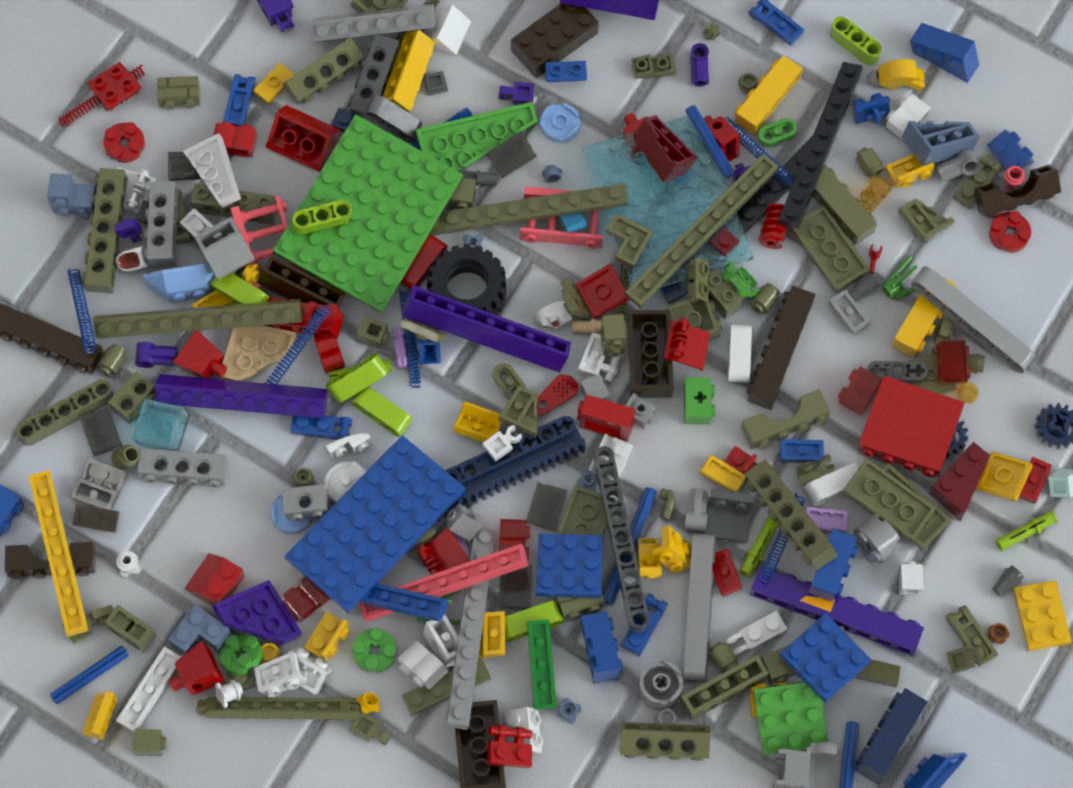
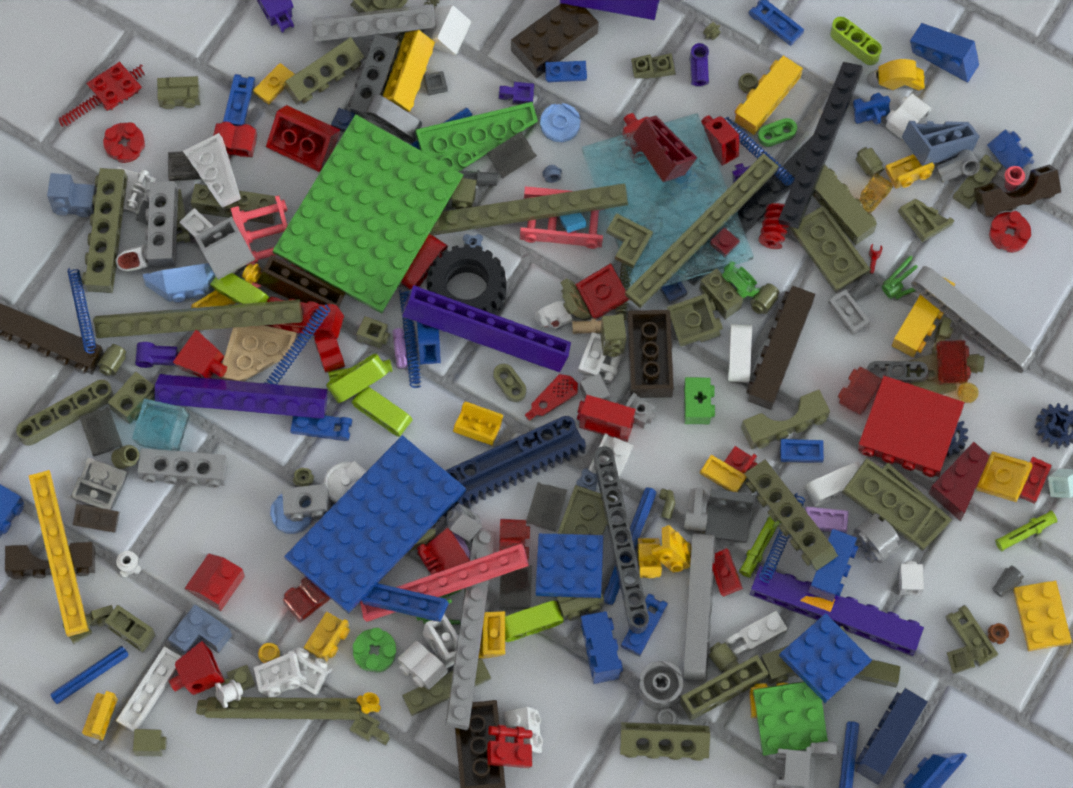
dark purple plate [114,218,142,243] -> none
dark purple plate [213,580,302,645] -> none
bright green plate [219,634,263,676] -> none
lime beam [292,200,352,234] -> none
white slope [326,434,372,460] -> none
olive plate [400,319,447,342] -> none
white plate [482,425,522,462] -> none
olive wing [499,385,538,438] -> none
green plate [526,619,557,709] -> none
sand blue plate [556,698,582,724] -> none
red hinge [663,318,710,370] -> none
blue axle [685,105,735,179] -> none
olive hinge [687,257,709,302] -> none
olive plate [797,455,835,484] -> none

